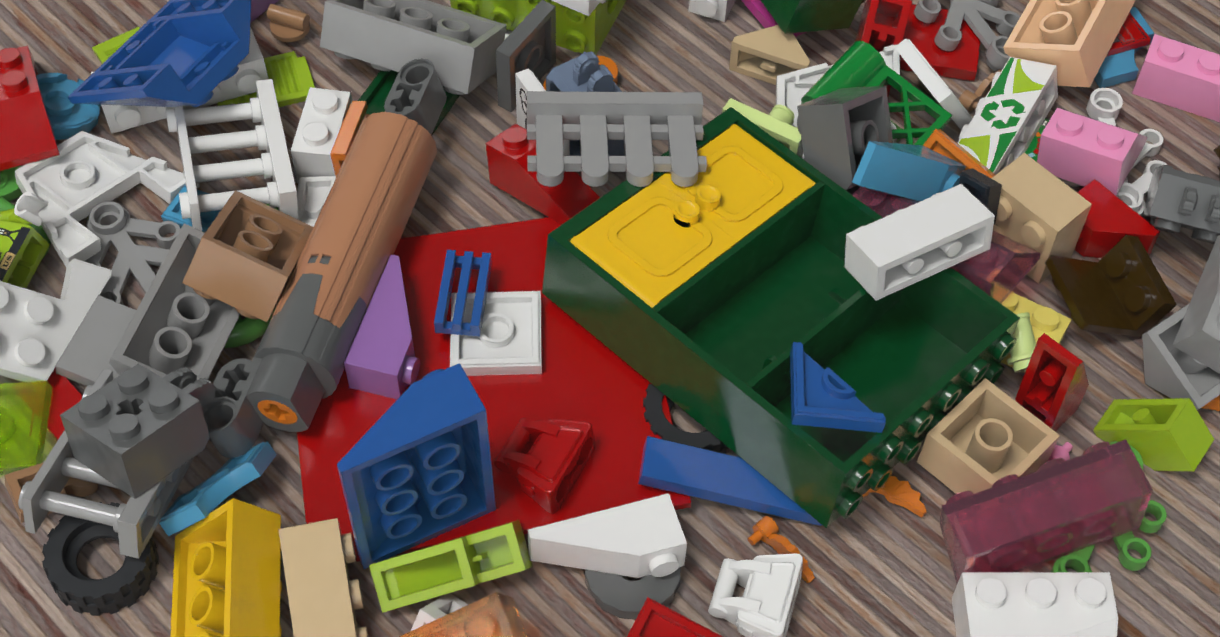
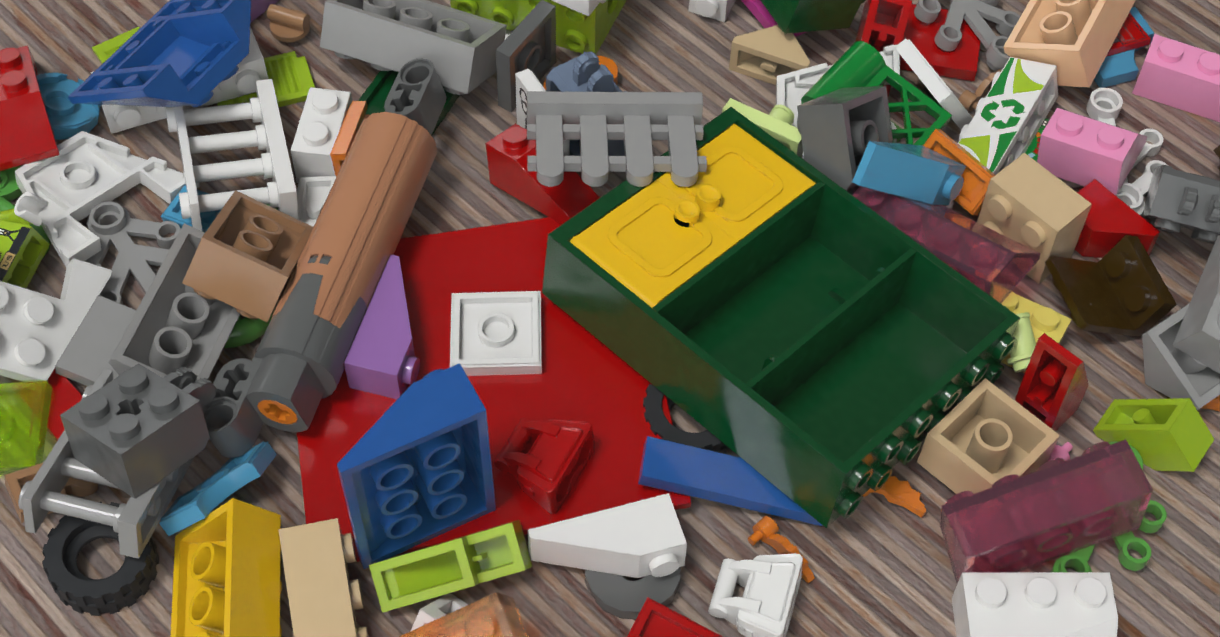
blue tile [434,250,492,336] -> none
blue tile [790,342,886,433] -> none
white brick [844,184,995,301] -> none
black tile [959,168,1002,225] -> none

